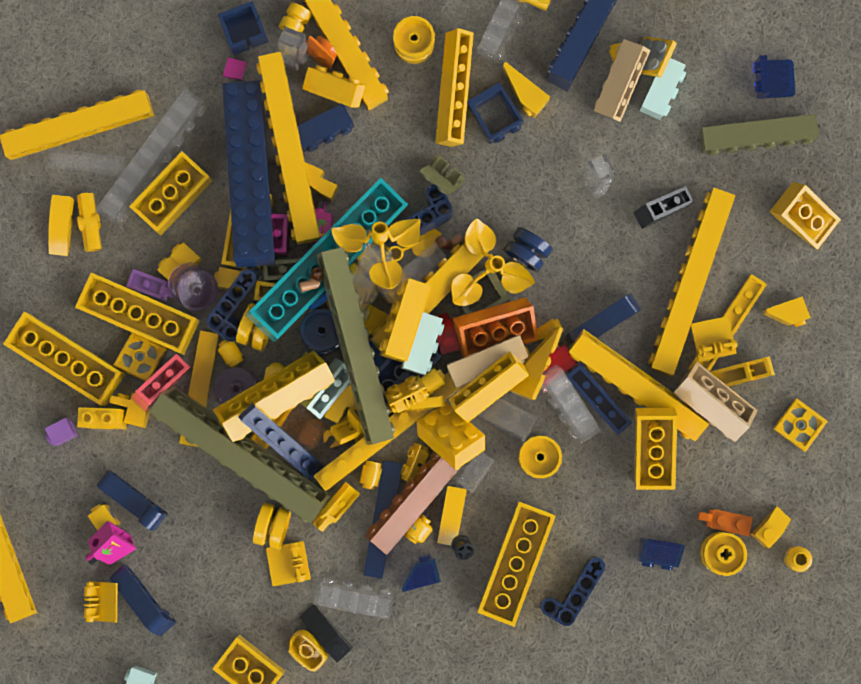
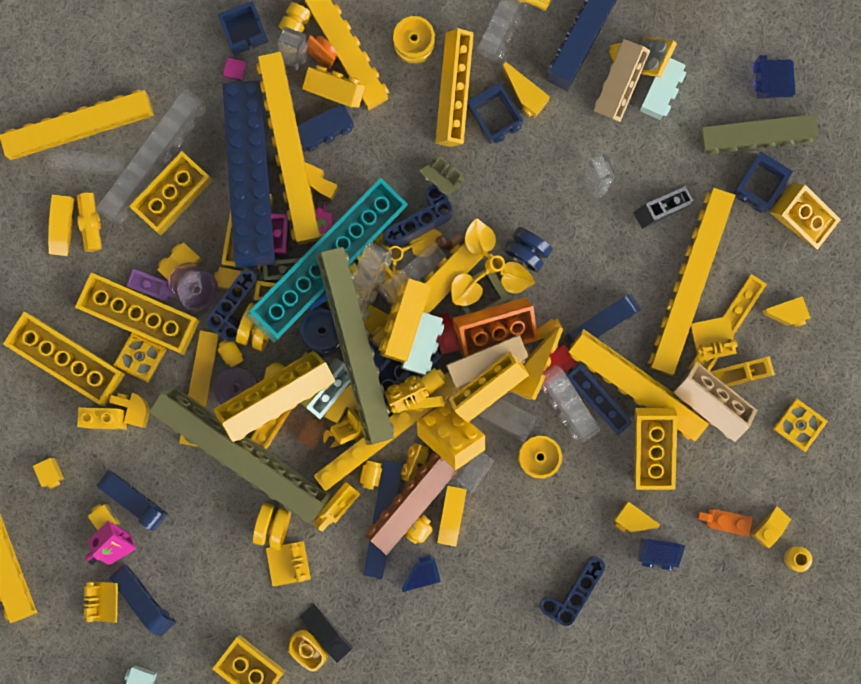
medium lavender brick [45,418,79,446] -> none
coral brick [132,354,190,412] -> none
plate [238,403,324,480] -> none
arm [299,268,324,292] -> none
clear brick [313,577,395,620] -> none
yellow plant [332,219,421,289] -> none
black wheel [451,535,474,560] -> none
yellow brick [477,501,556,627] -> none
yellow wheel [700,531,747,576] -> none
none -> yellow brick [33,458,64,489]
none -> yellow slope [613,501,660,533]
none -> dark blue window [733,151,793,213]

